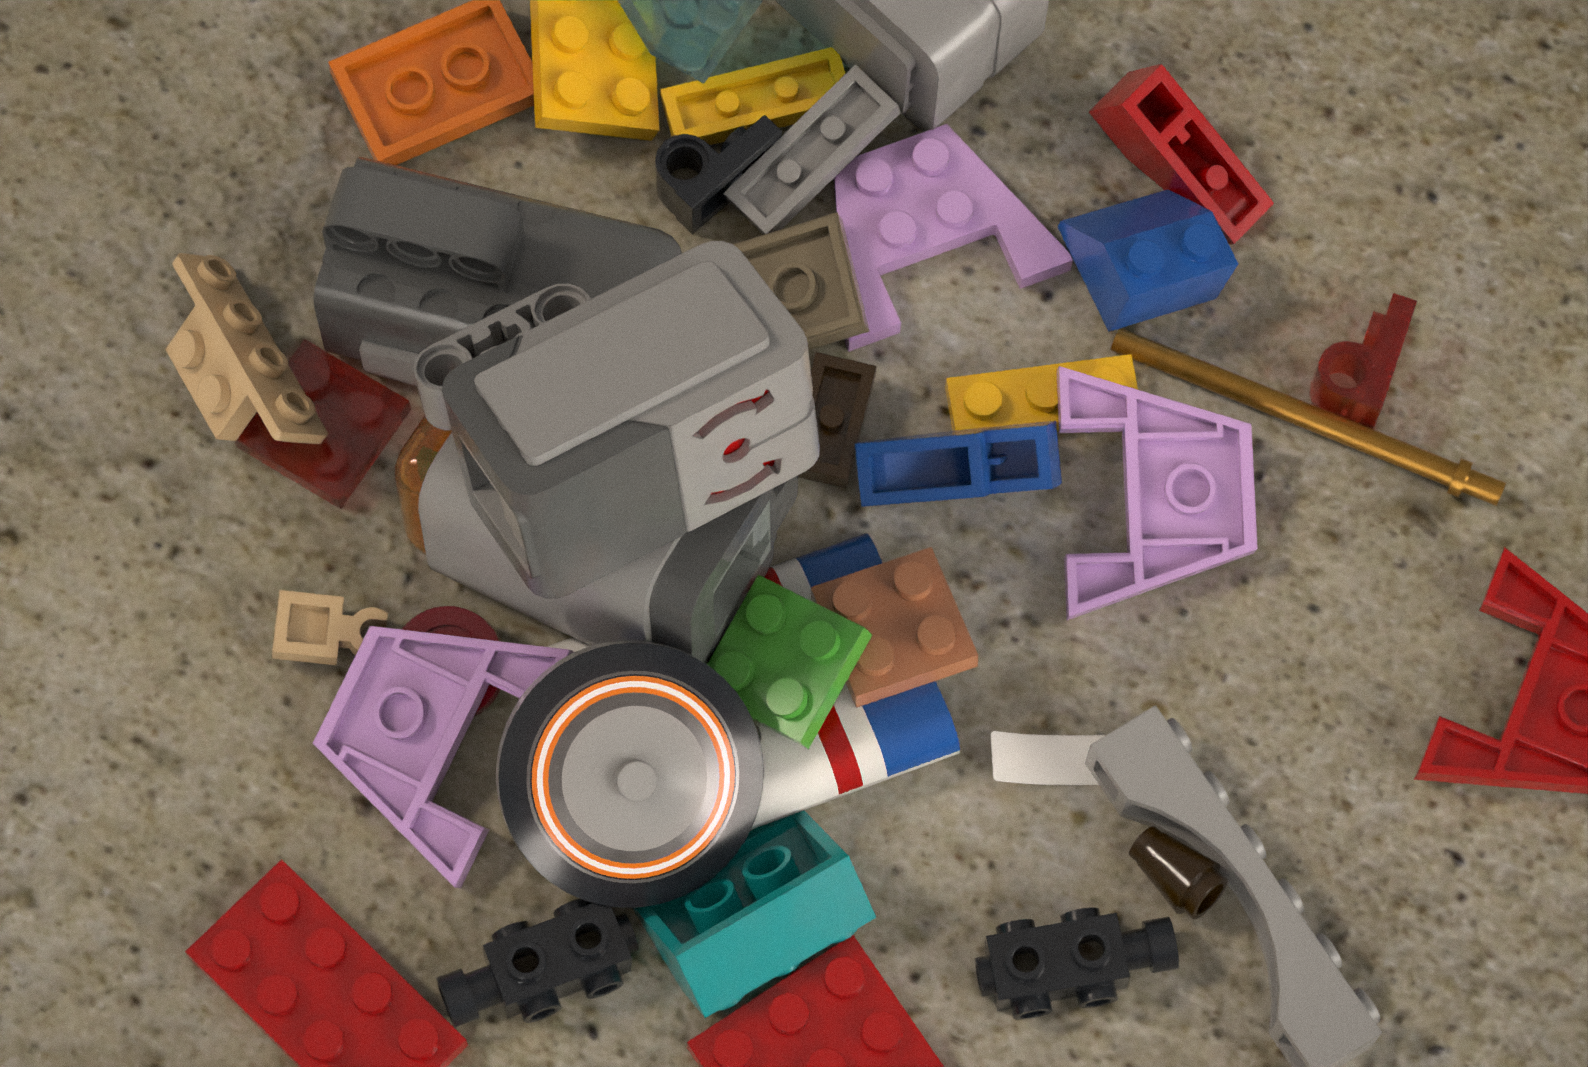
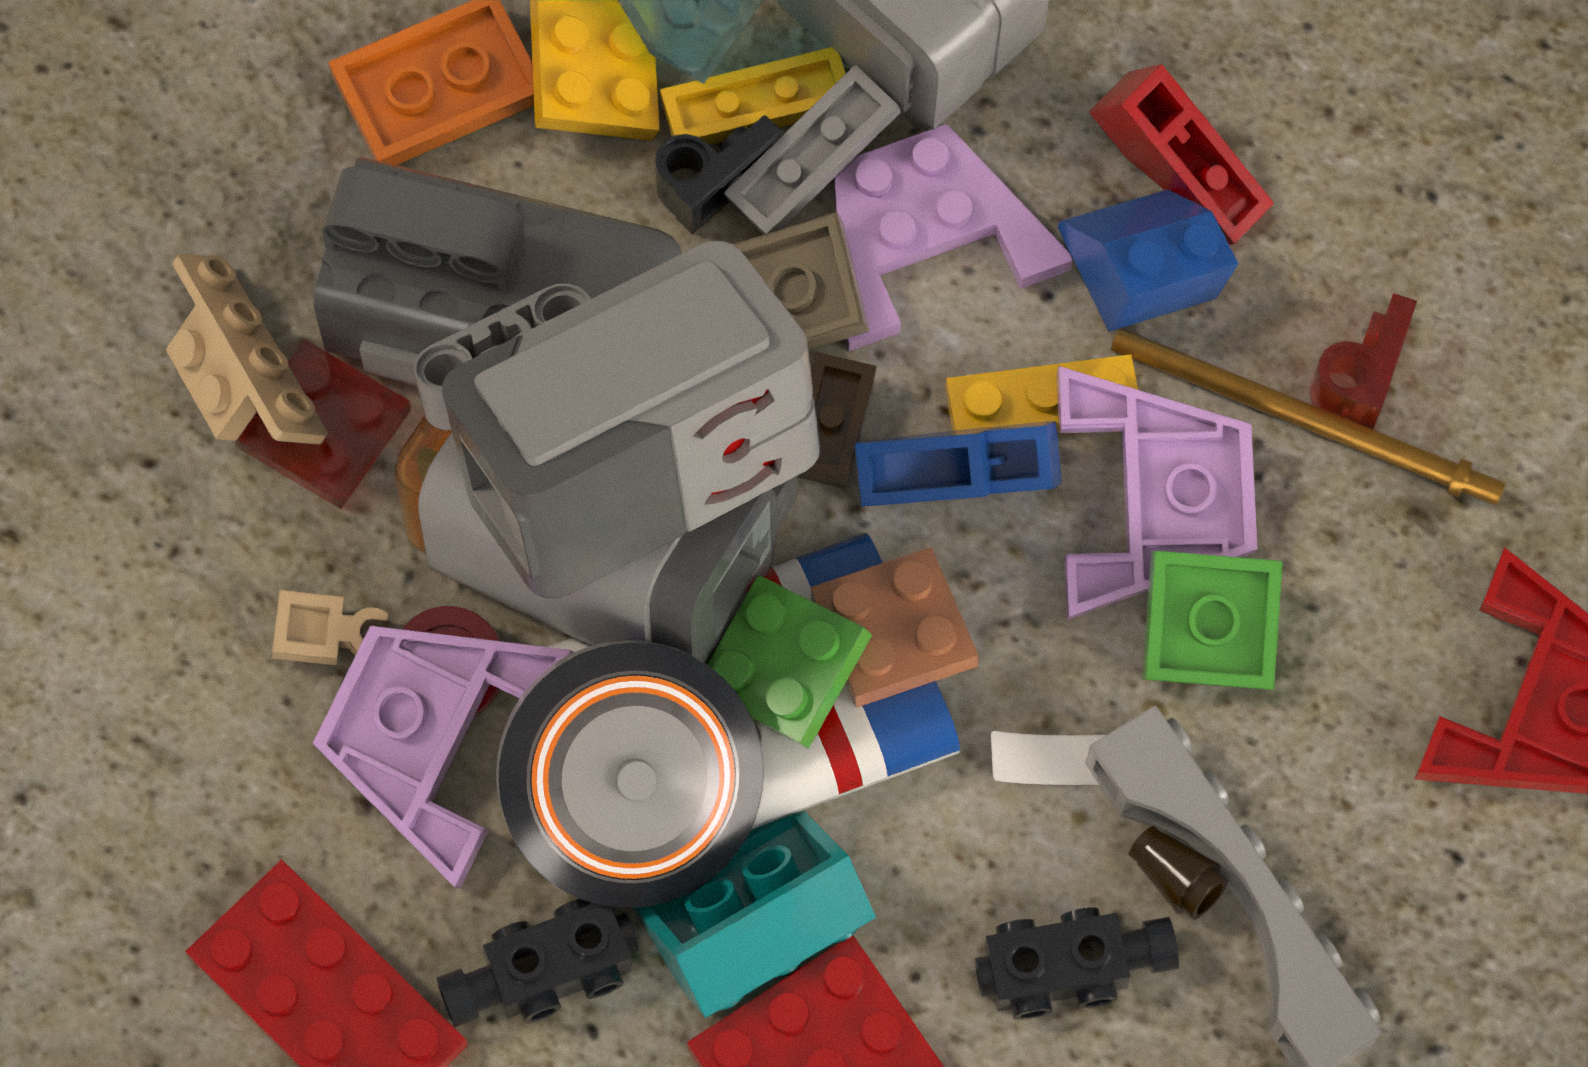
none -> bright green plate [1142,551,1283,690]

